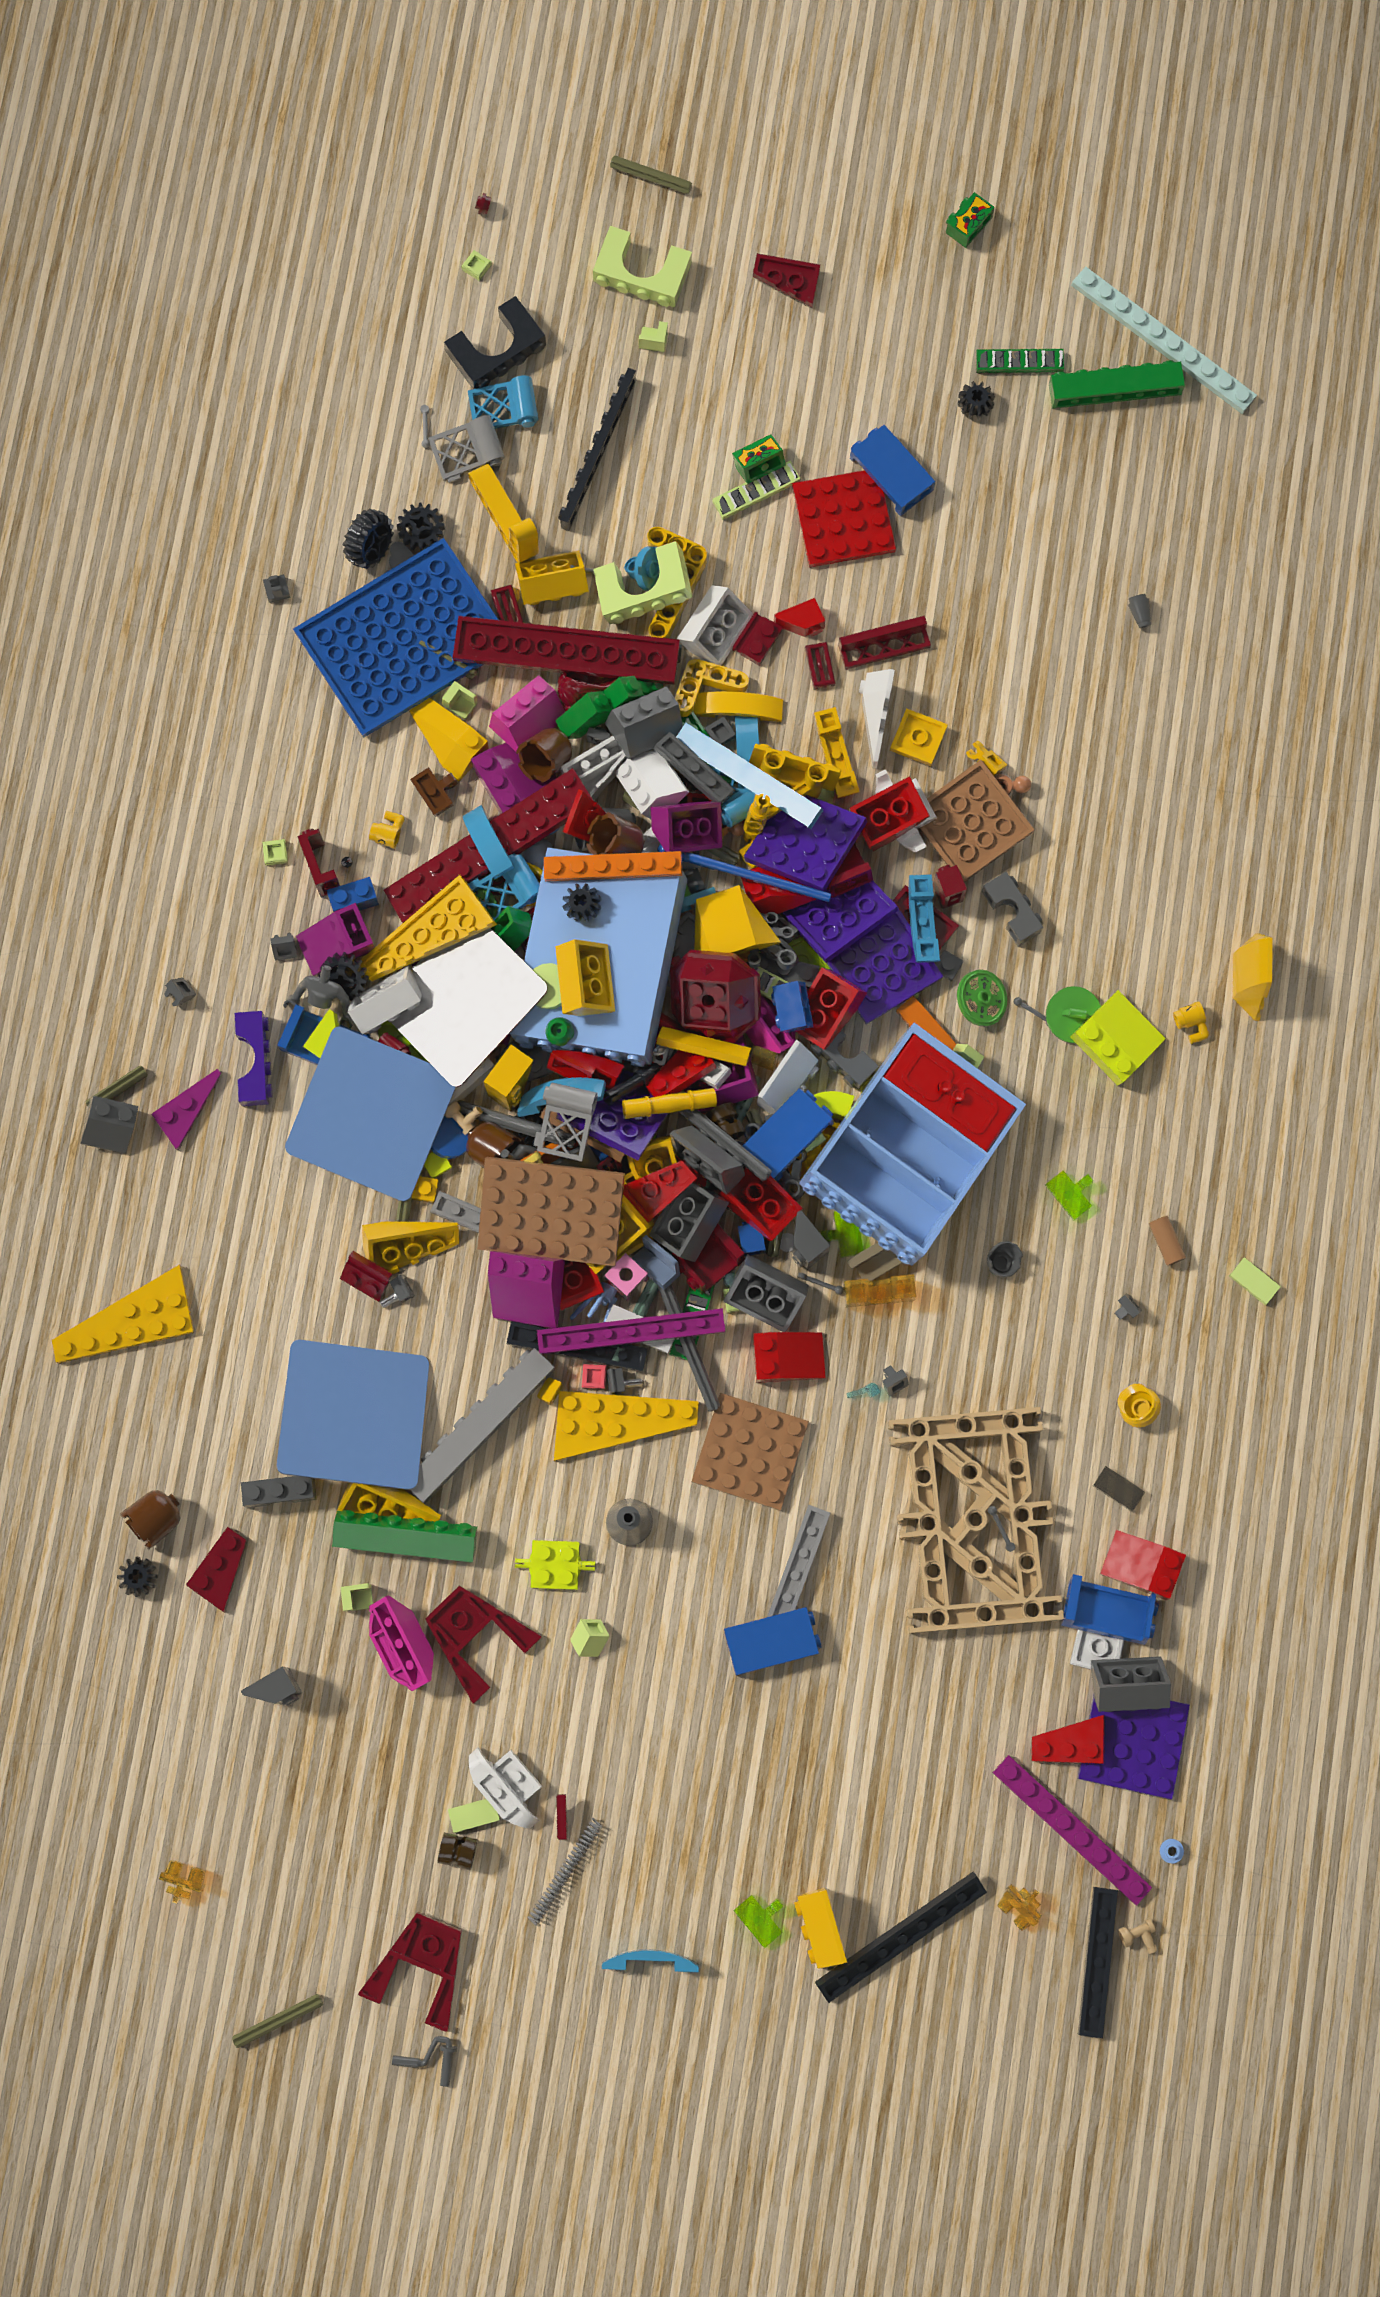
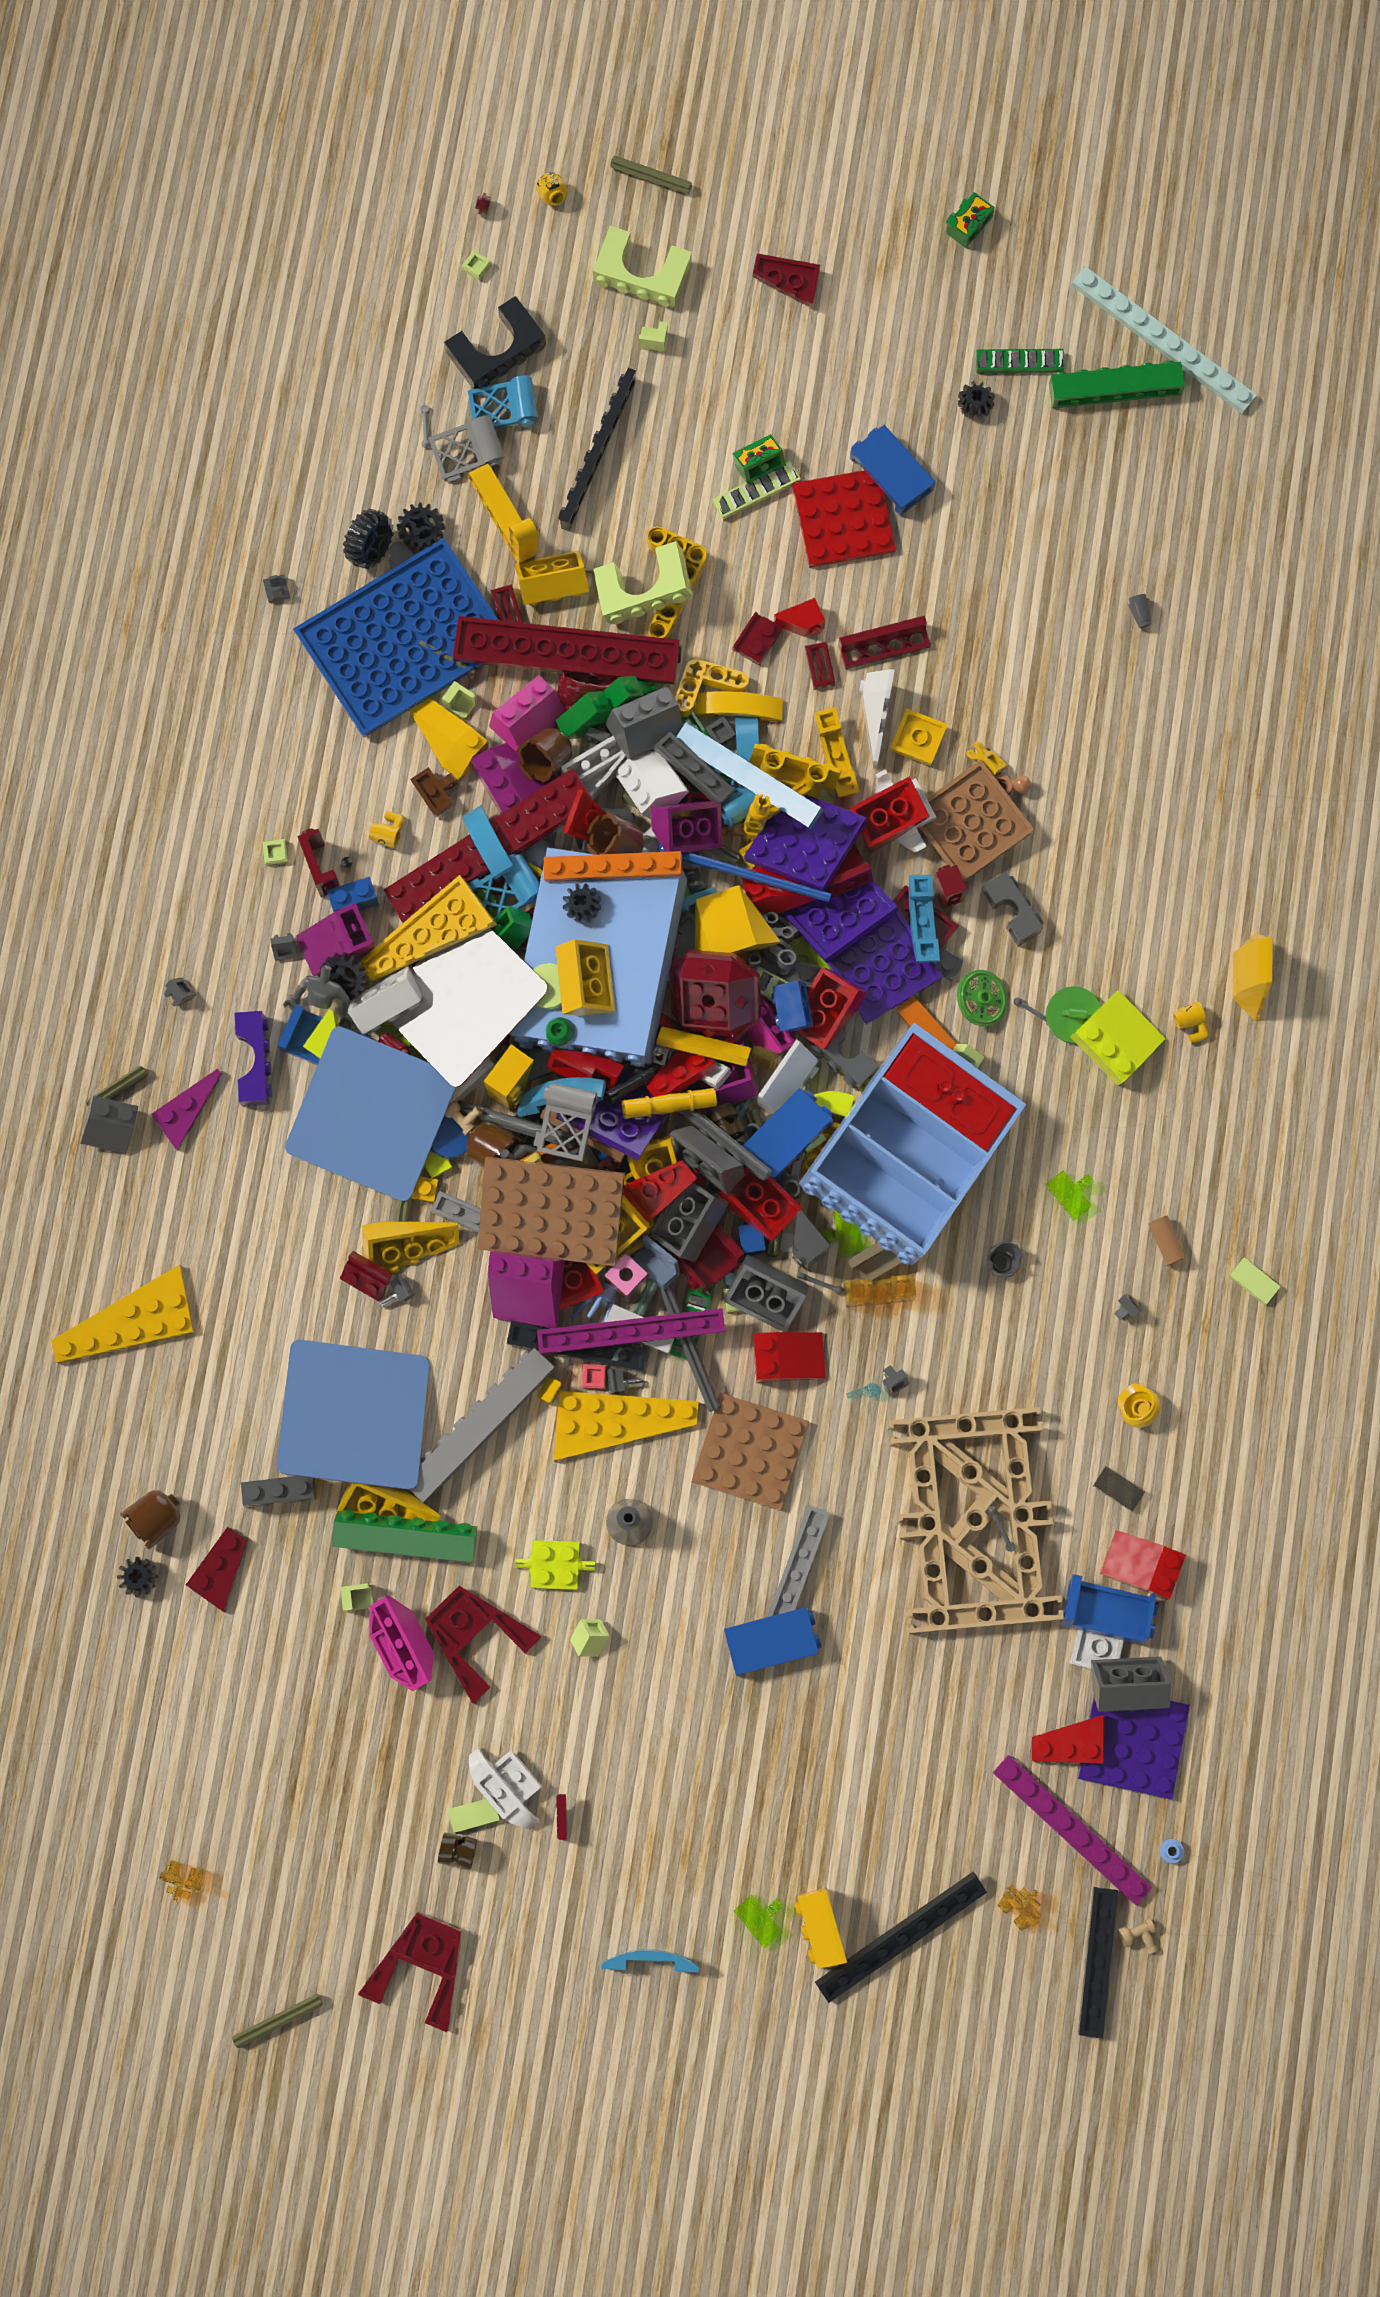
dark grey slope [241,1666,302,1706] -> none
dark grey piece [392,2036,457,2087] -> none
light grey piece [527,1818,602,1926] -> none
dark azure tile [624,546,660,591] -> none
white slope [677,585,753,666] -> none
none -> yellow head [536,172,568,206]

